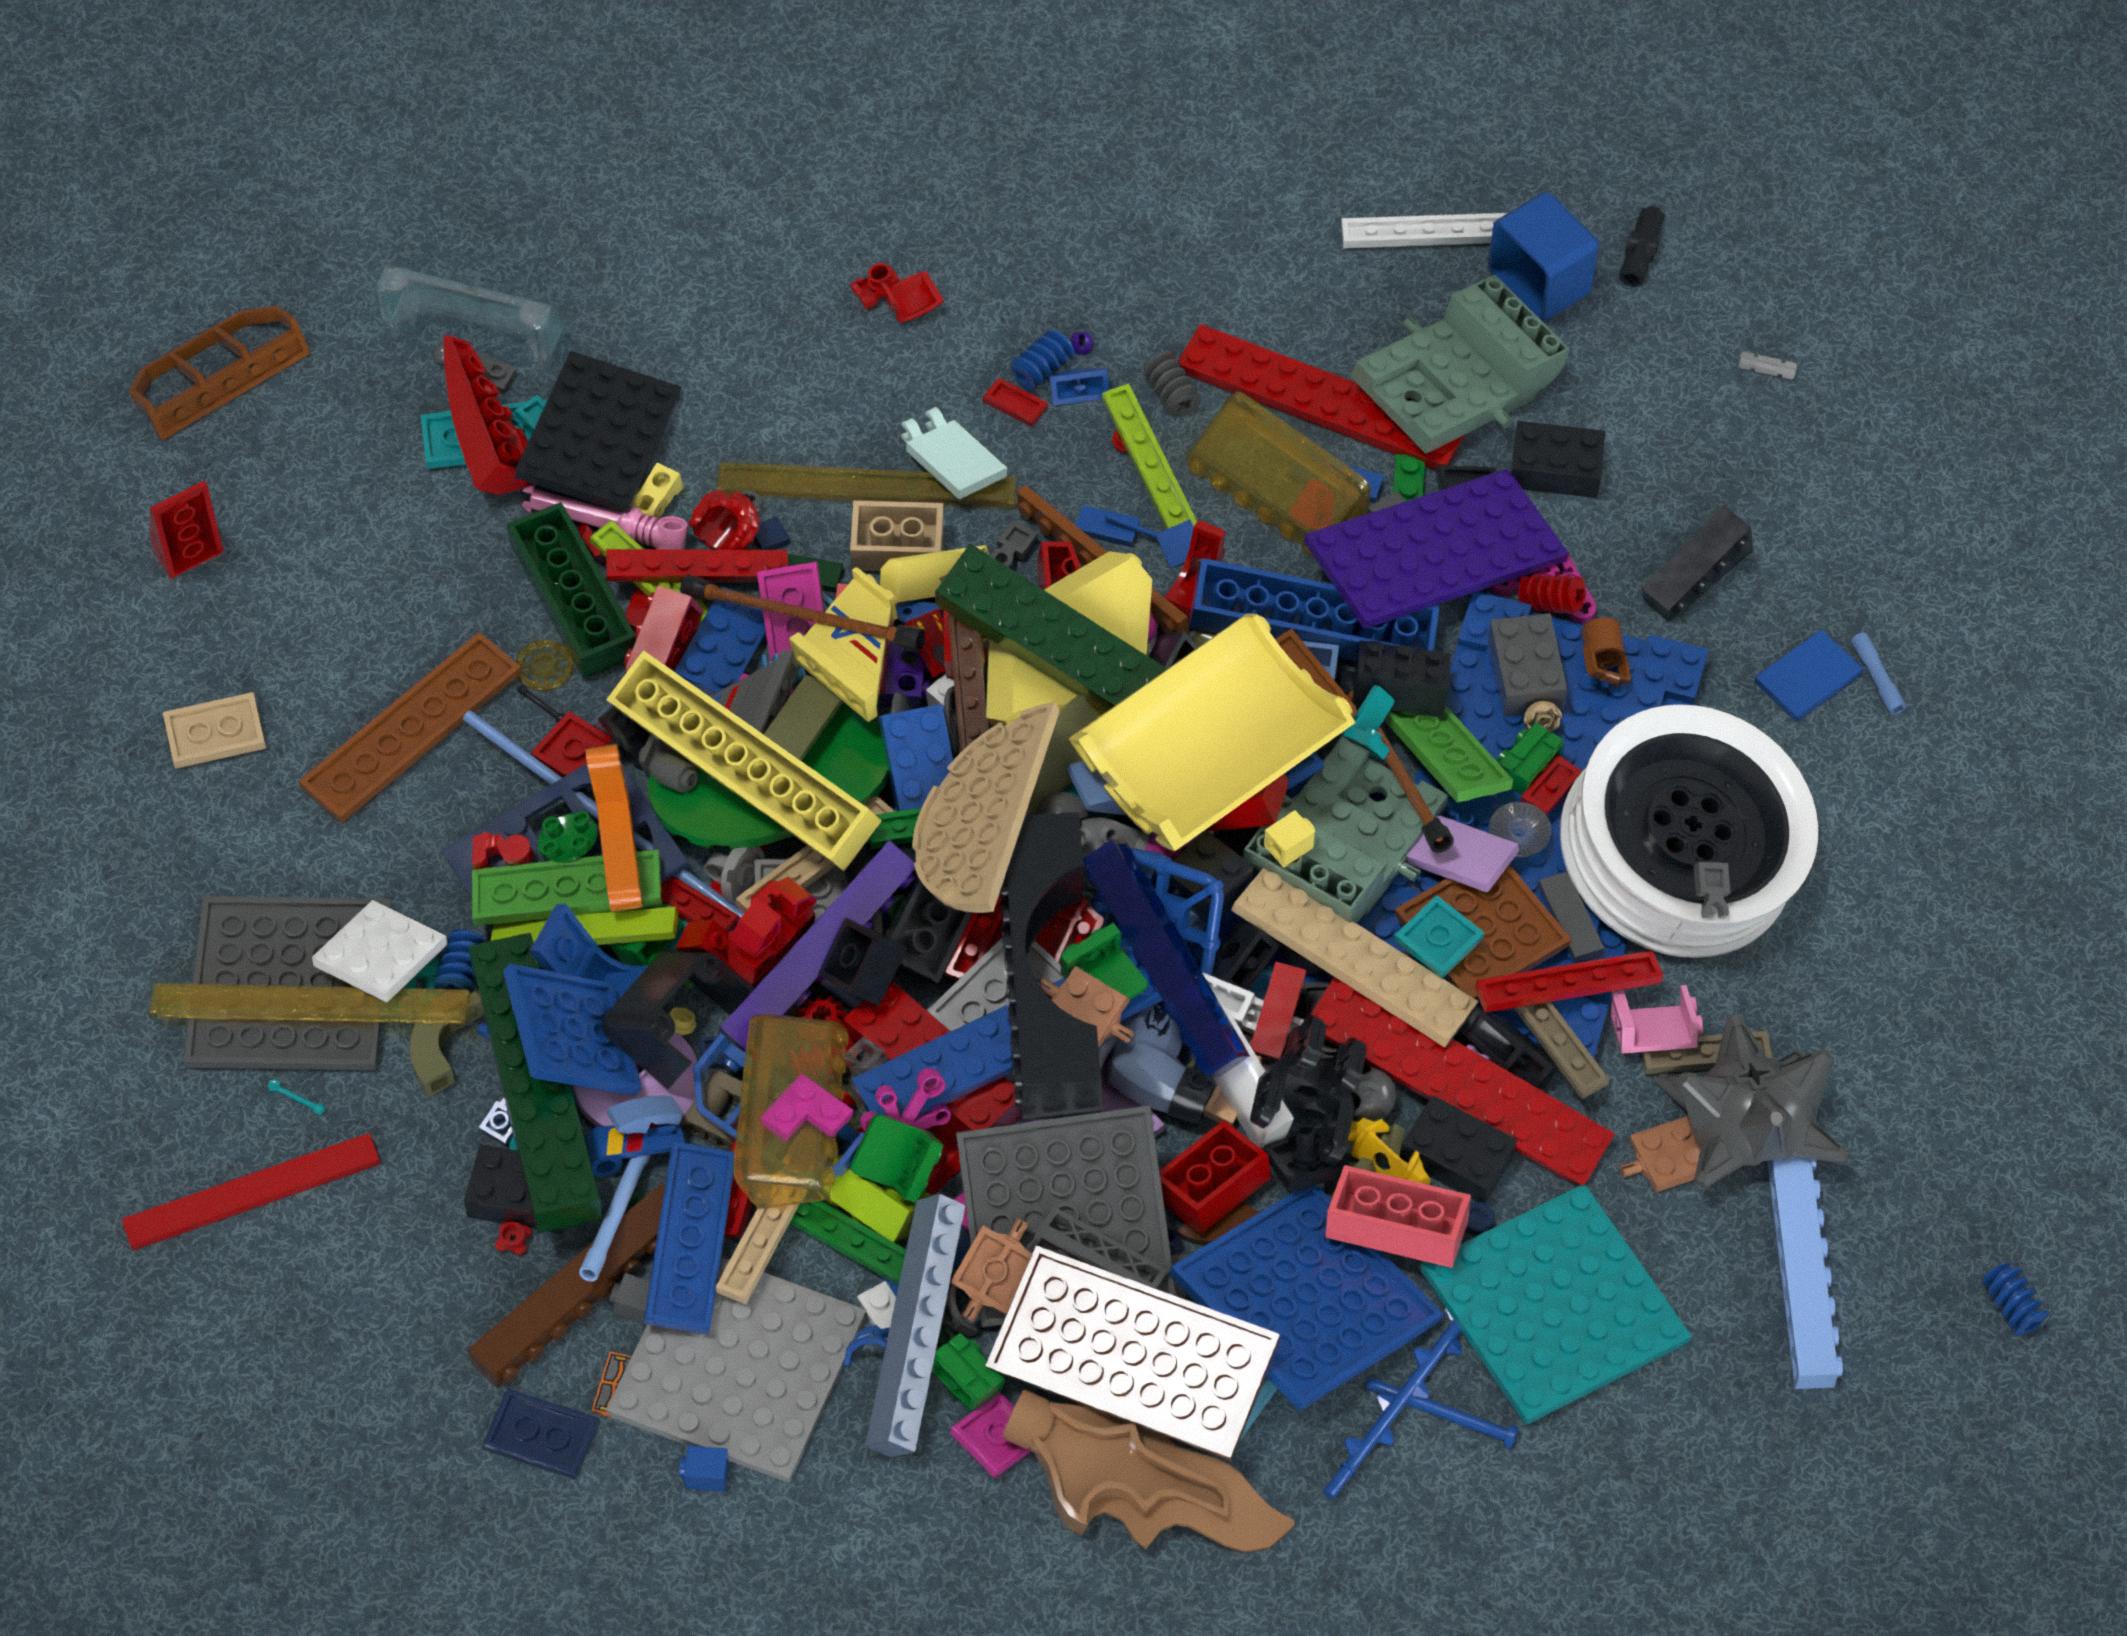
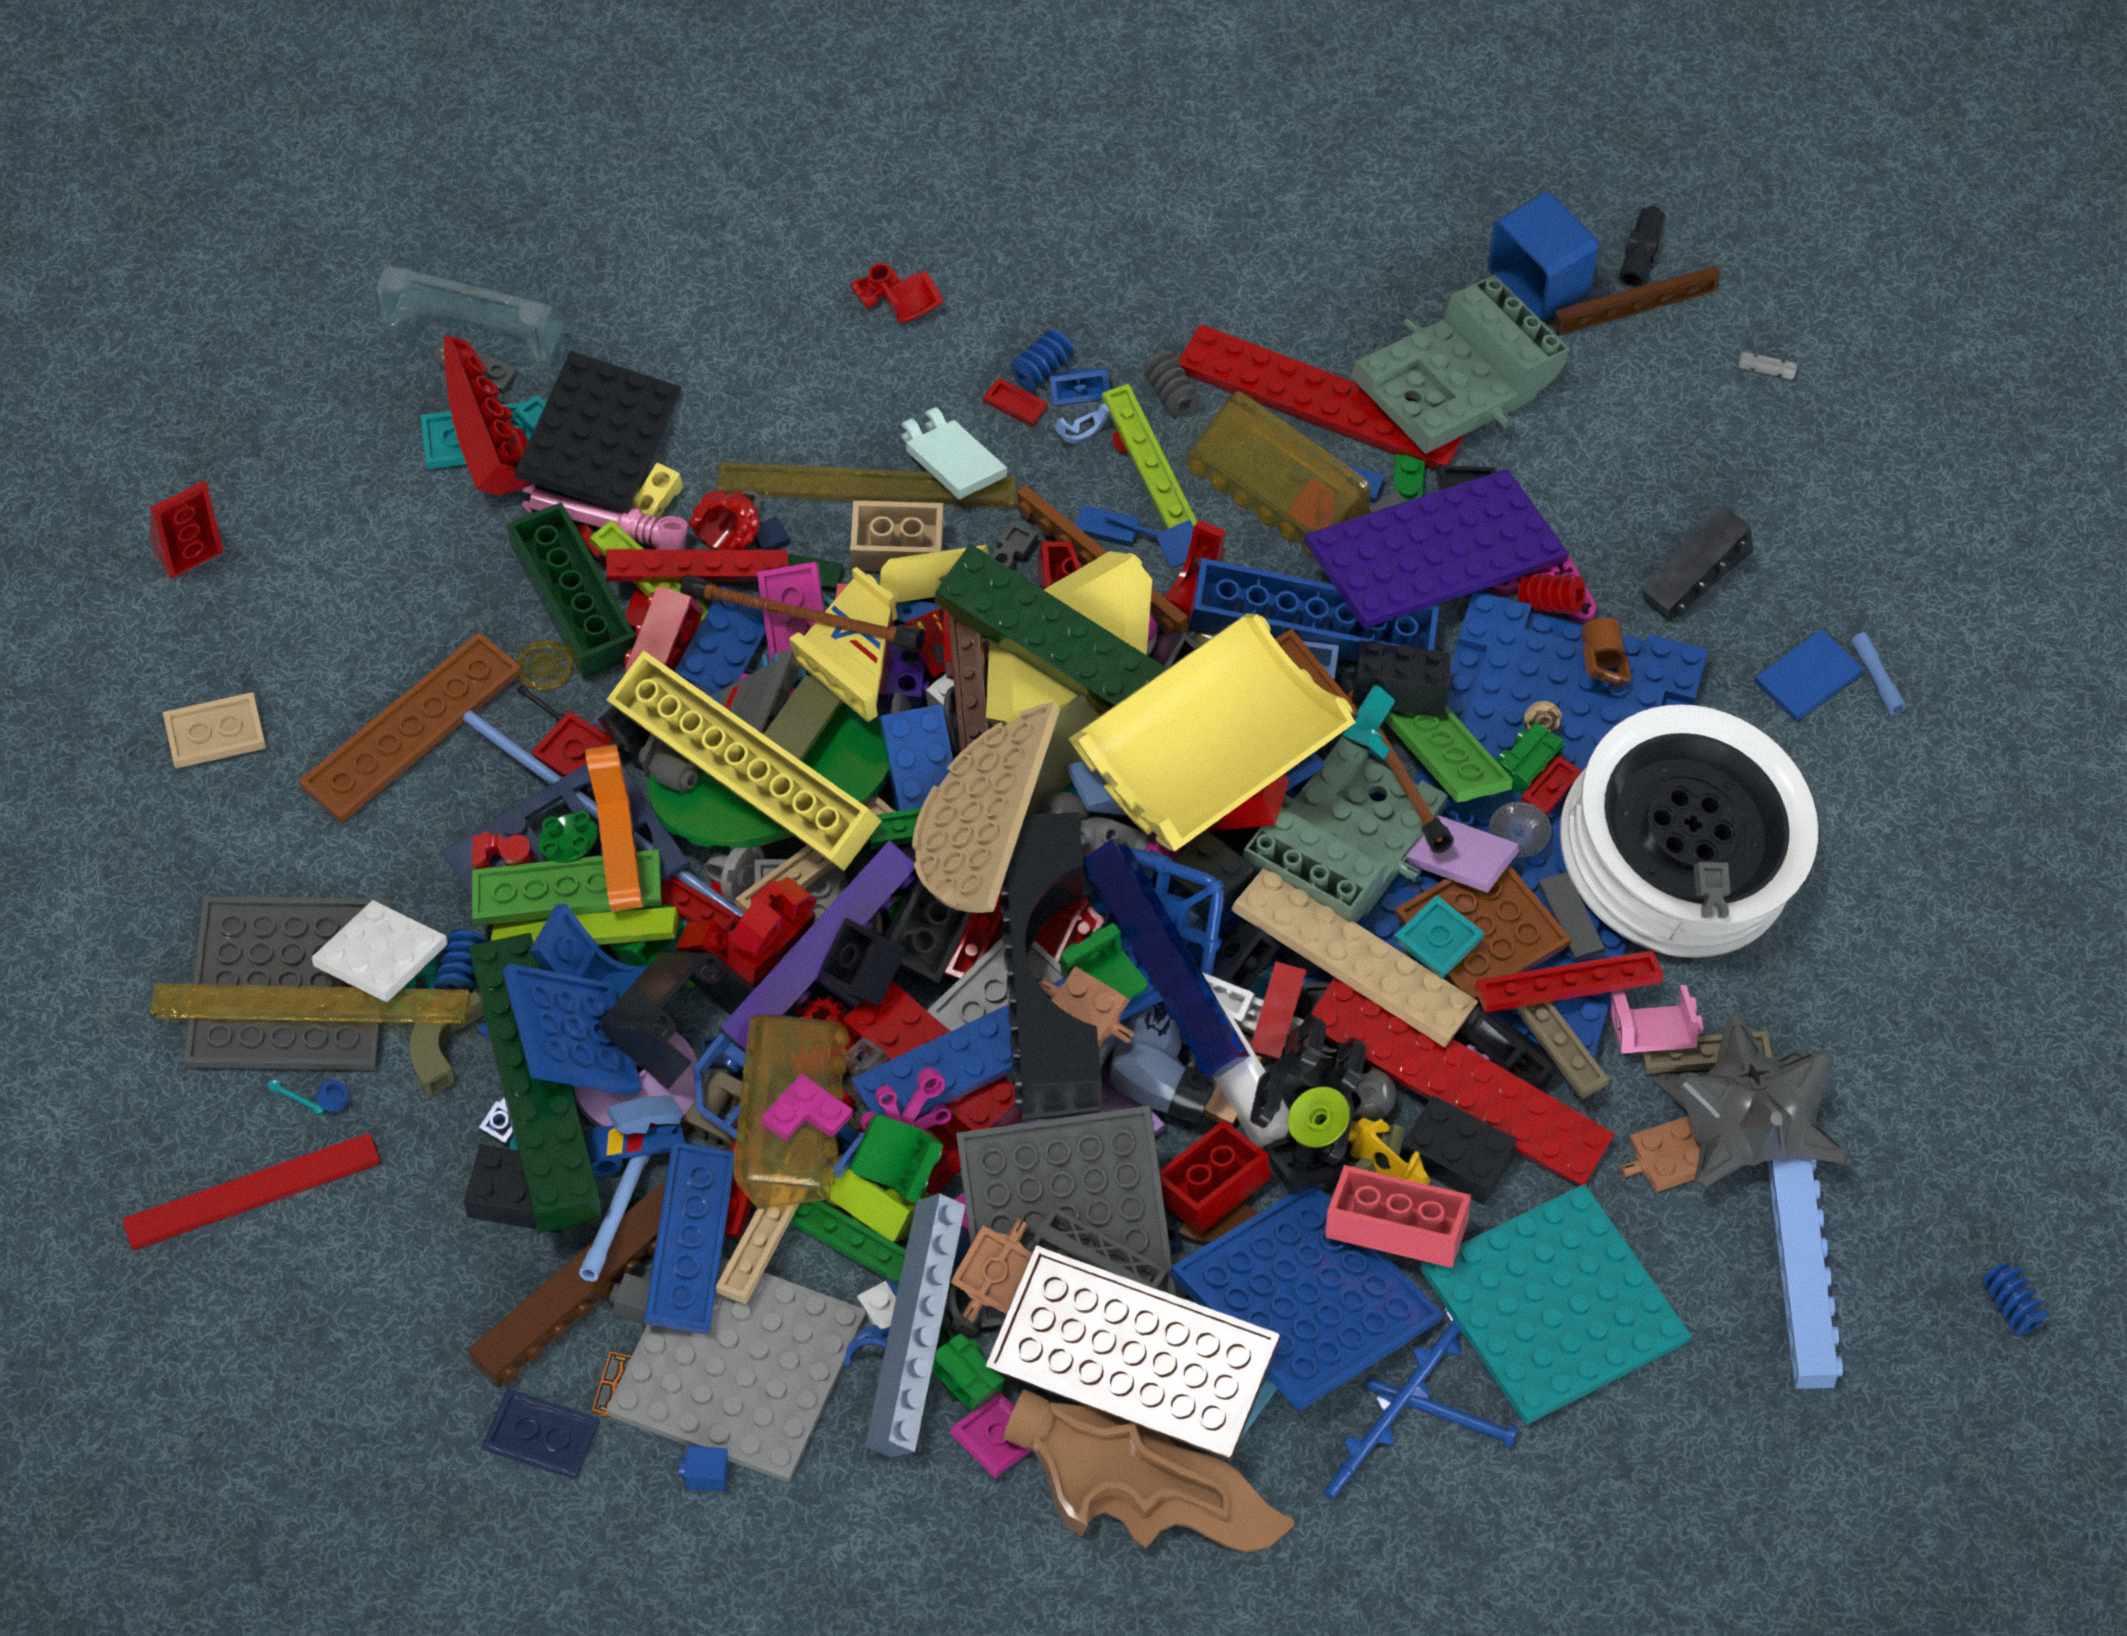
dark orange plate [129,305,311,441] -> none
red plate [495,1222,531,1255] -> none
light yellow plate [668,1007,696,1036] -> none
dark purple hinge [1070,331,1093,355] -> none
light yellow brick [1264,810,1315,868] -> none
white plate [1341,213,1507,248] -> none
dark blue tile [1465,1202,1494,1235] -> none
dark grey brick [1488,613,1567,716] -> none
black brick [1511,421,1606,498] -> none
none -> blue tile [316,1080,350,1112]
none -> light blue helmet [1053,403,1109,444]
none -> lime dish [1287,1087,1350,1147]
none -> reddish brown tile [1553,266,1720,335]

